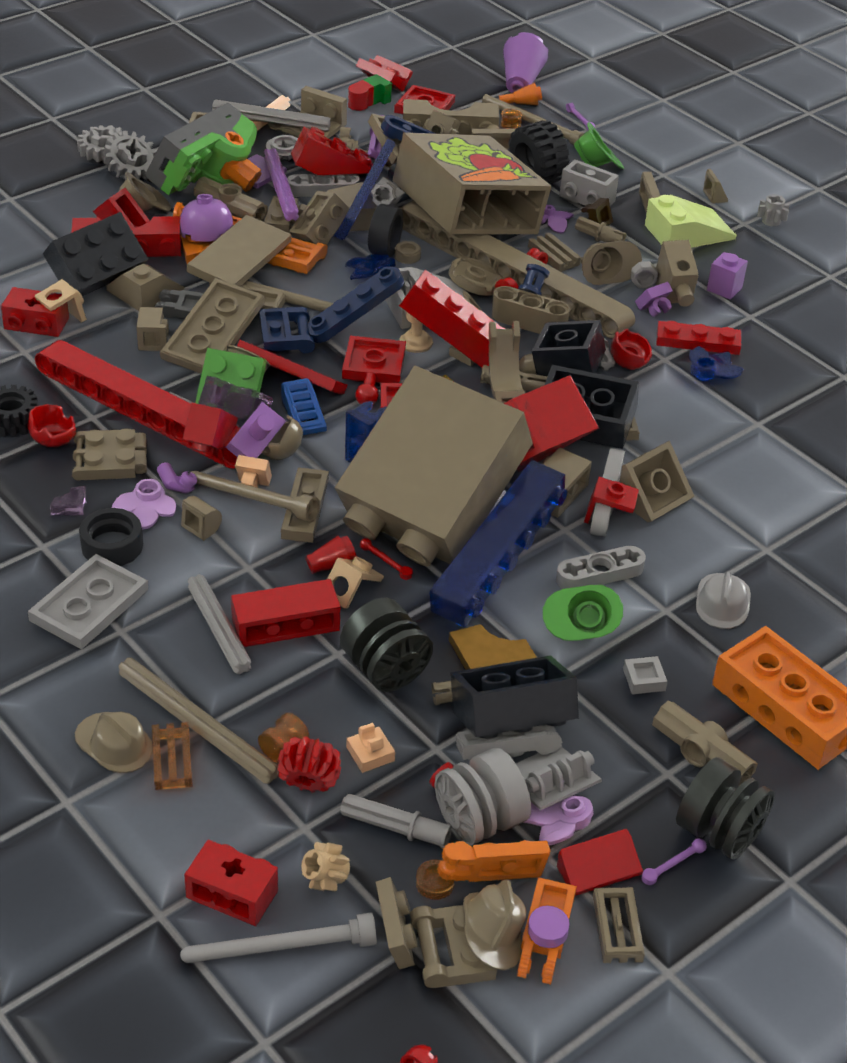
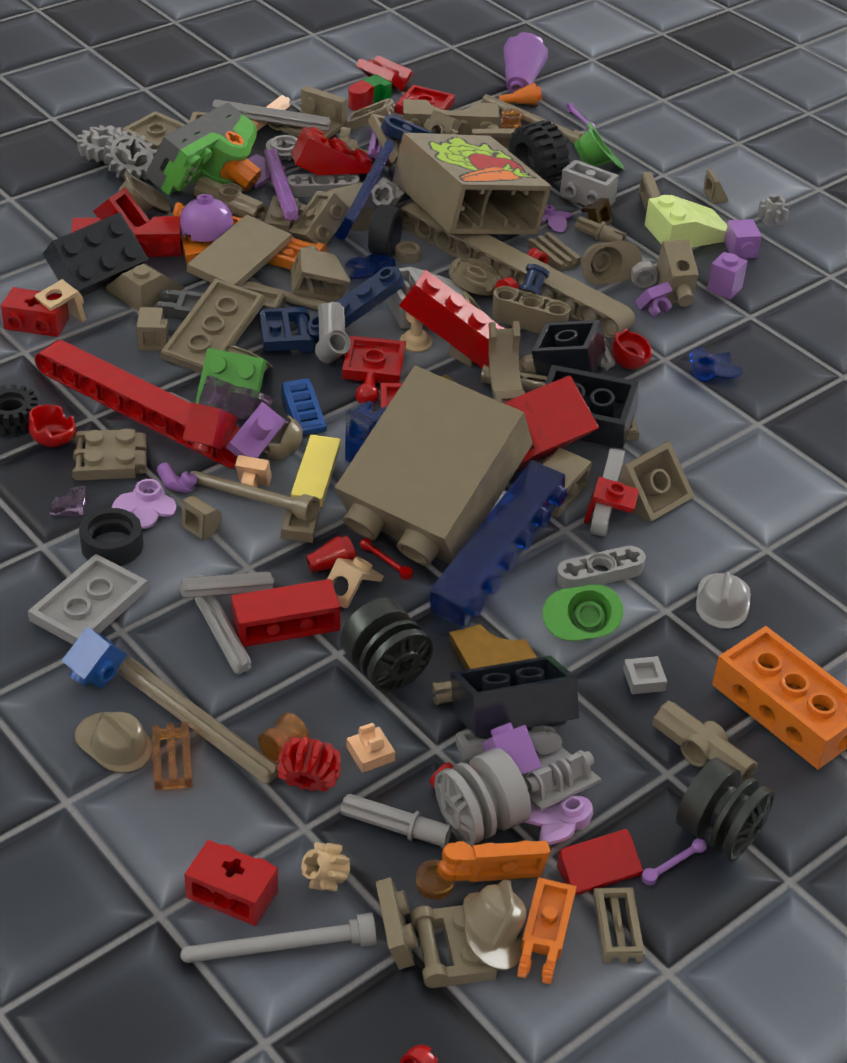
red tile [237,340,348,395] -> none
medium lavender tile [528,906,570,948] -> none
red plate [656,321,741,355] -> none
none -> brick [61,626,127,689]
none -> dark tan plate [122,111,185,150]
none -> light grey axle [179,572,274,598]
none -> dark tan torso [291,245,350,302]
none -> light yellow tile [291,435,341,507]
none -> light grey piece [315,302,351,364]
none -> dark tan tile [345,98,395,131]
none -> medium lavender brick [482,723,542,775]
none -> medium lavender brick [724,219,762,259]

